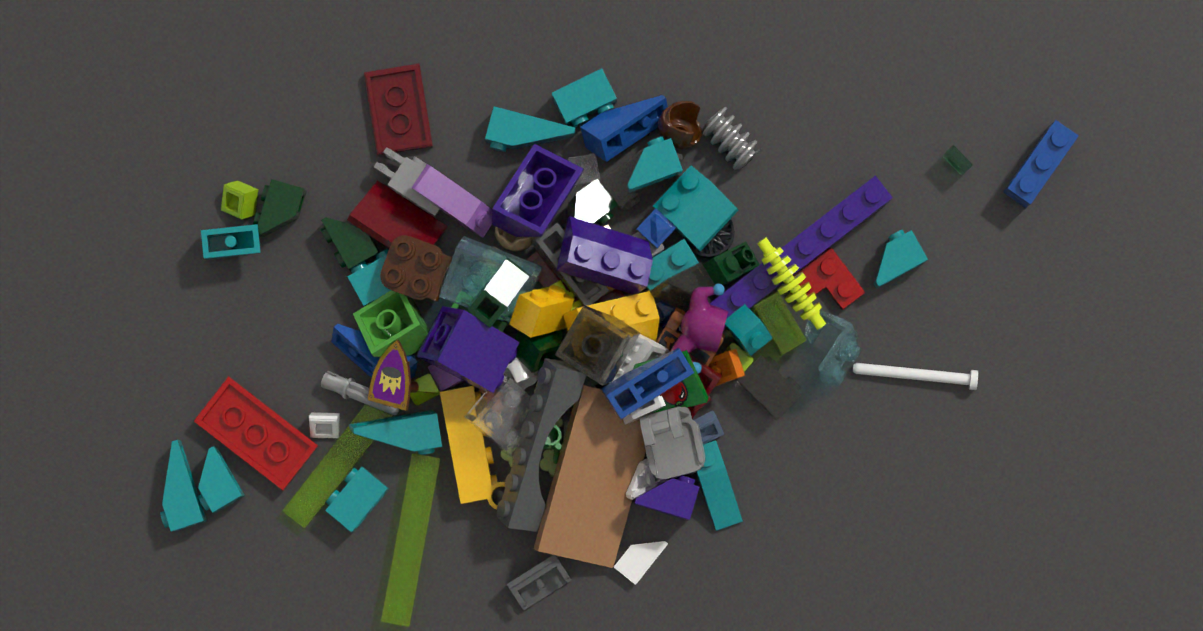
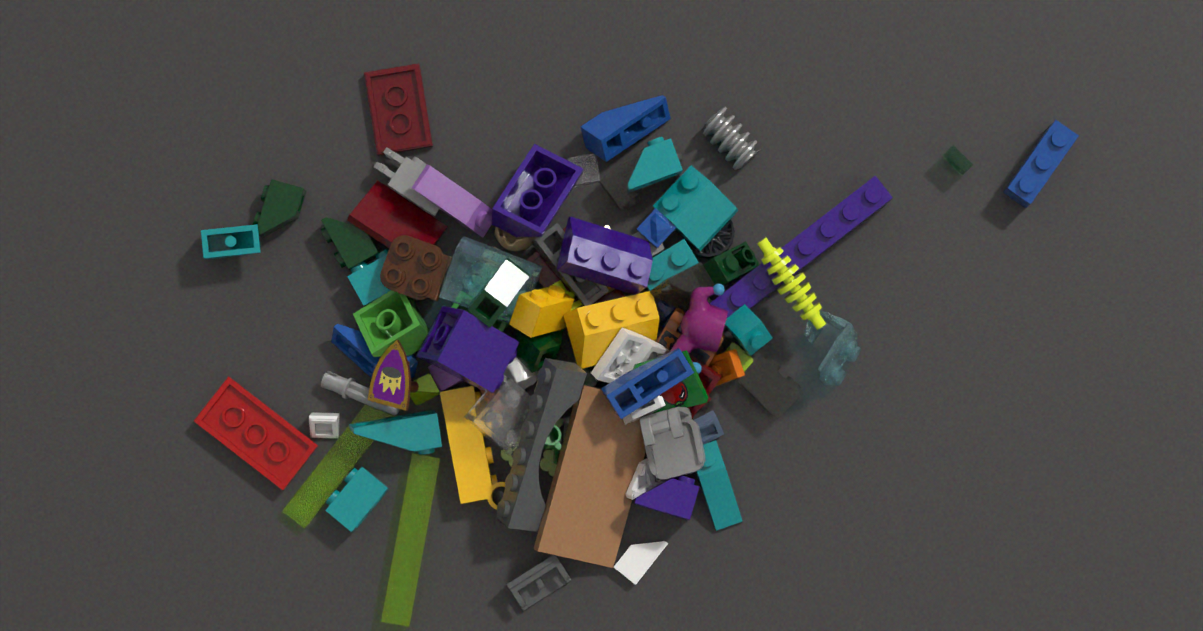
teal slope [160,440,207,532] -> none
teal slope [198,446,245,513] -> none
lime slope [221,181,259,220] -> none
teal slope [485,106,576,152] -> none
teal brick [552,68,617,127] -> none
clear smoke slope [555,305,640,386] -> none
slope [567,179,618,226] -> none
reddish brown hair [658,101,702,149] -> none
clear neon green brick [752,292,807,357] -> none
red plate [794,248,865,310] -> none
white bar [853,363,978,390] -> none
teal slope [873,229,928,289] -> none

